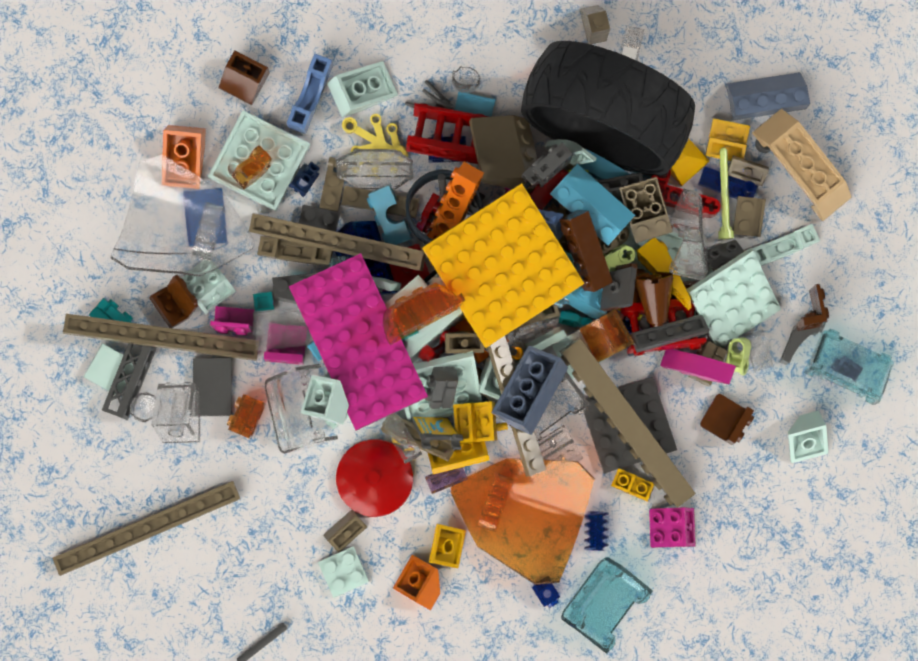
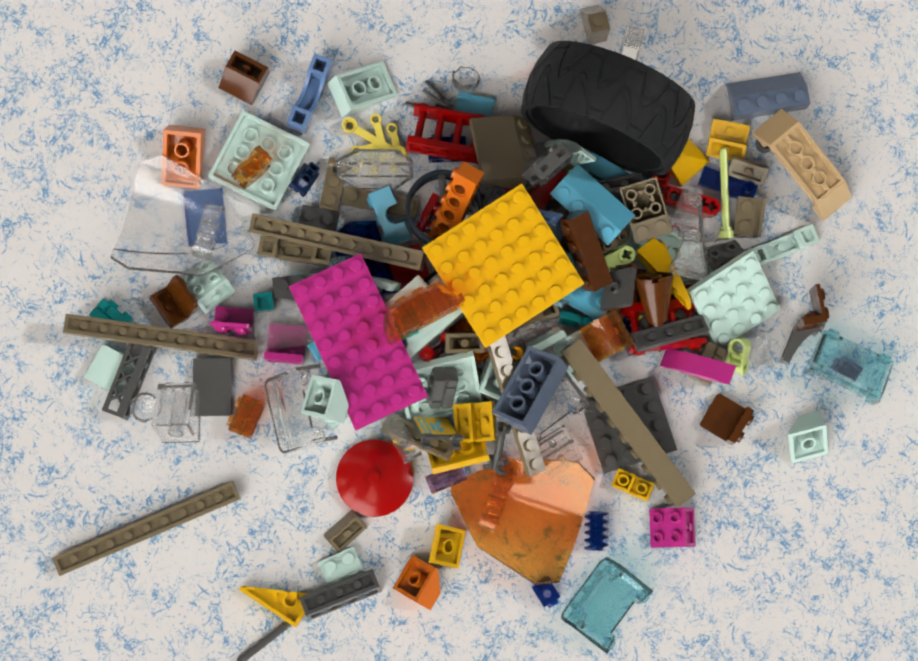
none -> yellow wing [239,586,309,628]
none -> dark grey fence [300,569,382,621]
none -> dark grey bar [483,422,511,475]

